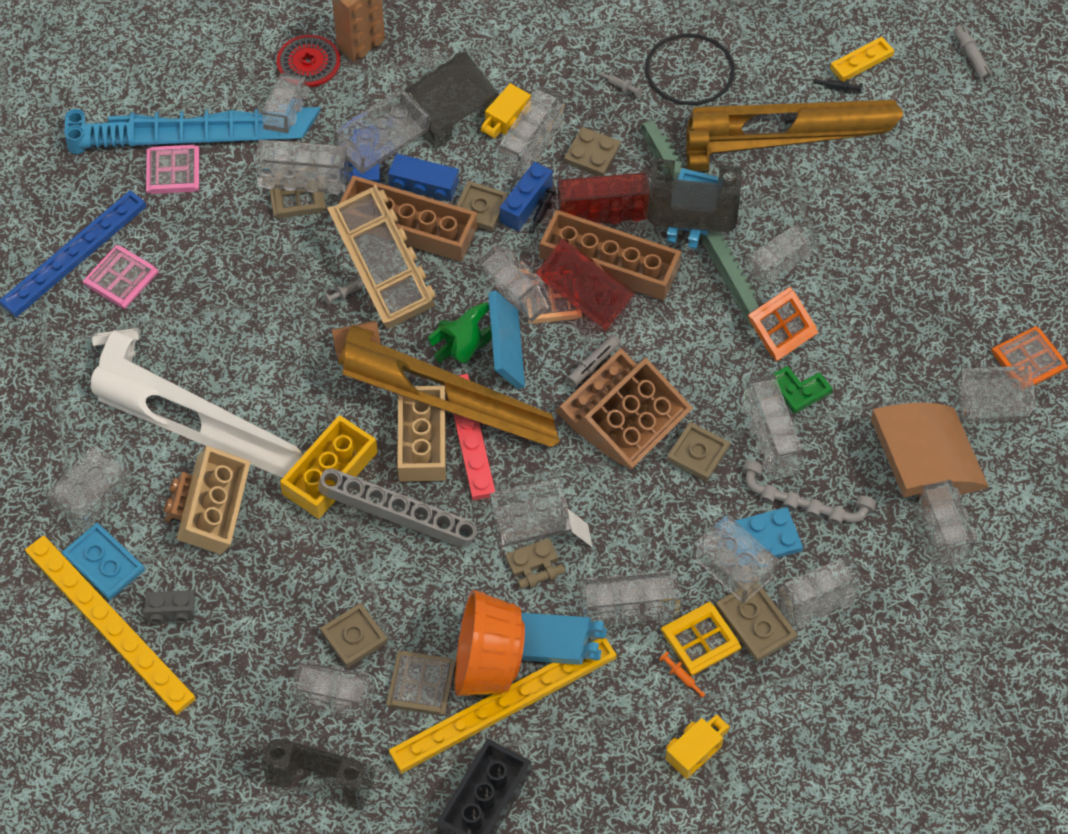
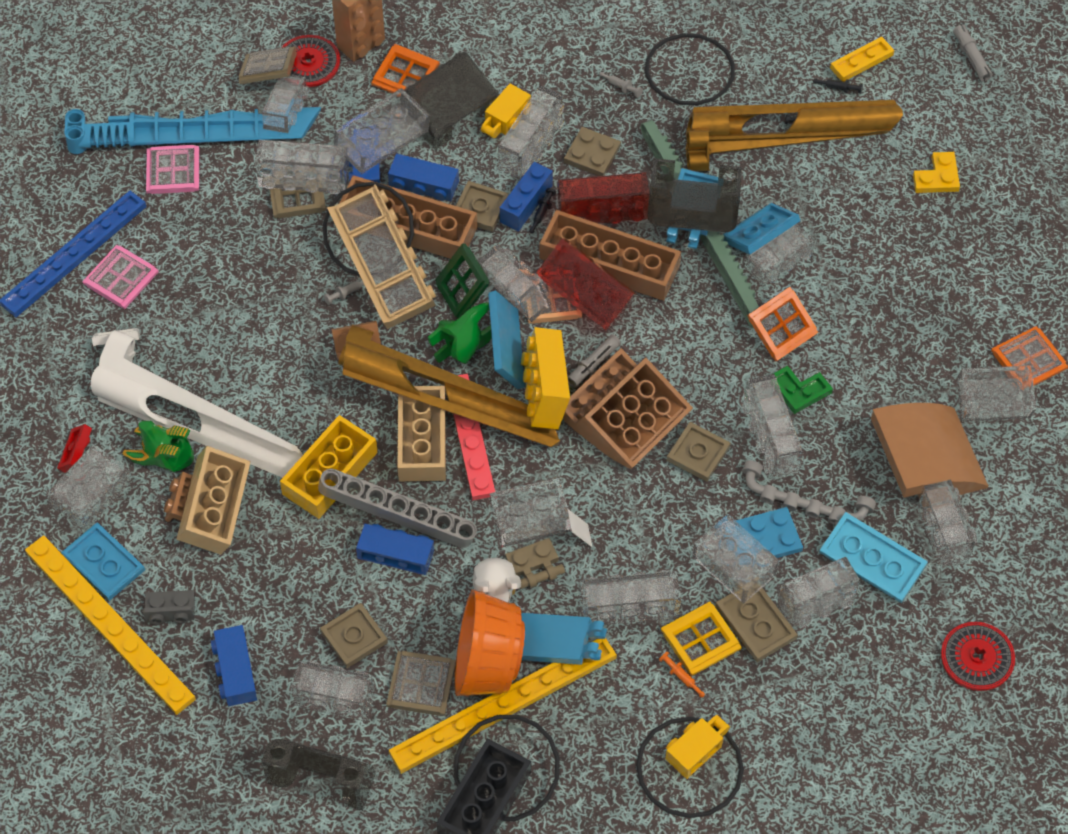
none -> red plate [57,424,92,473]
none -> green piece [122,421,194,472]
none -> blue brick [211,625,257,707]
none -> piece [239,46,297,84]
none -> black piece [323,182,414,276]
none -> blue brick [356,524,434,575]
none -> orange piece [371,44,440,103]
none -> dark green piece [435,243,490,319]
none -> black piece [454,715,560,821]
none -> white piece [473,558,521,602]
none -> yellow brick [521,327,570,429]
none -> black piece [636,716,744,818]
none -> dark azure tile [723,203,800,255]
none -> medium azure plate [820,512,928,603]
none -> yellow plate [913,152,960,193]
none -> piece [941,622,1015,691]

